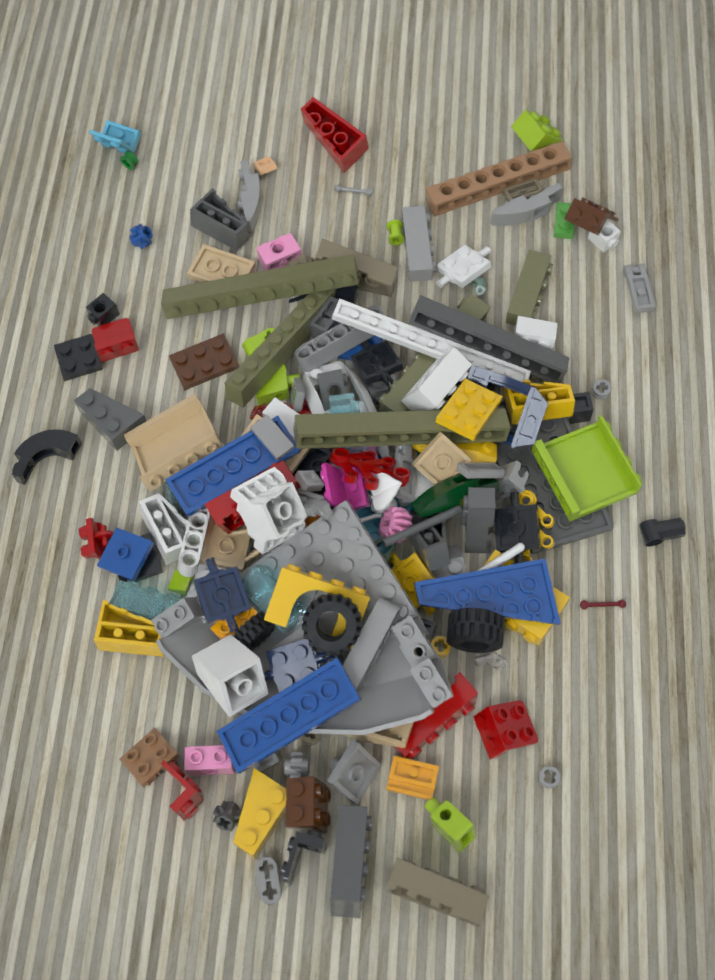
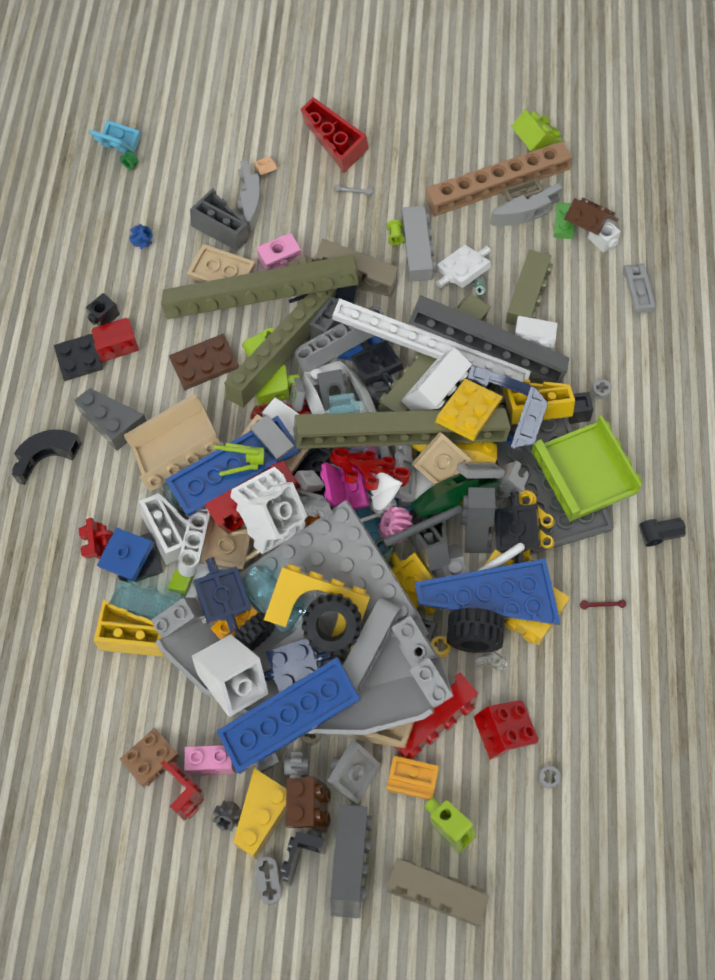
none -> lime plant [213,443,264,476]

